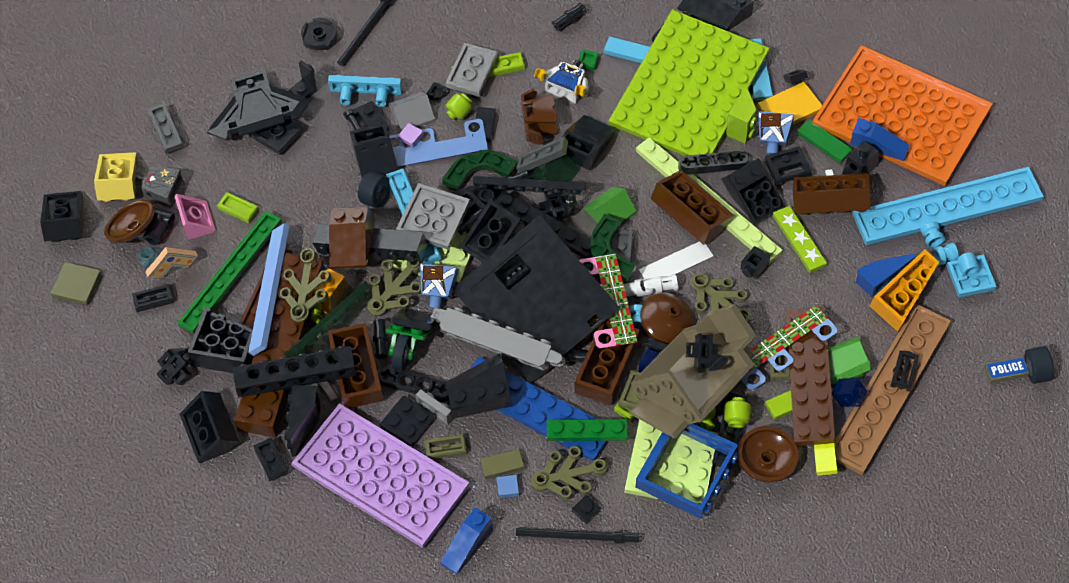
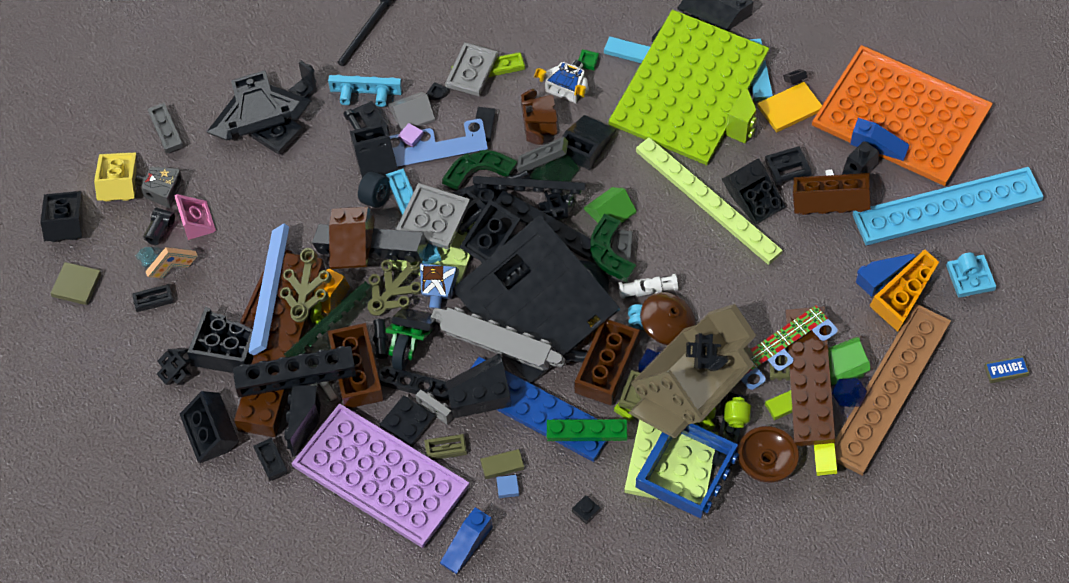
reddish brown dish [104,200,155,243] -> none
green plate [177,211,282,335] -> none
lime tile [217,192,259,223] -> none
black plate [301,18,337,50] -> none
lime head [446,93,472,120] -> none
black bar [516,528,639,544] -> none
olive plant [531,446,607,500] -> none
black pin [552,2,586,31] -> none
piece [579,254,637,348] -> none
white sticker [639,242,713,279] -> none
black tile [647,339,668,357] -> none
reddish brown slope [651,170,734,245] -> none
black beam [678,151,748,174] -> none
olive plant [691,273,750,323] -> none
black brick [740,246,770,279] -> none
torso [758,111,794,155] -> none
lime tile [773,206,827,274] -> none
green tile [797,119,852,164] -> none
black tile [890,350,919,392] -> none
medium azure wheel [920,221,945,248] -> none
medium azure wheel [933,242,959,265] -> none
black wheel [1024,346,1054,384] -> none

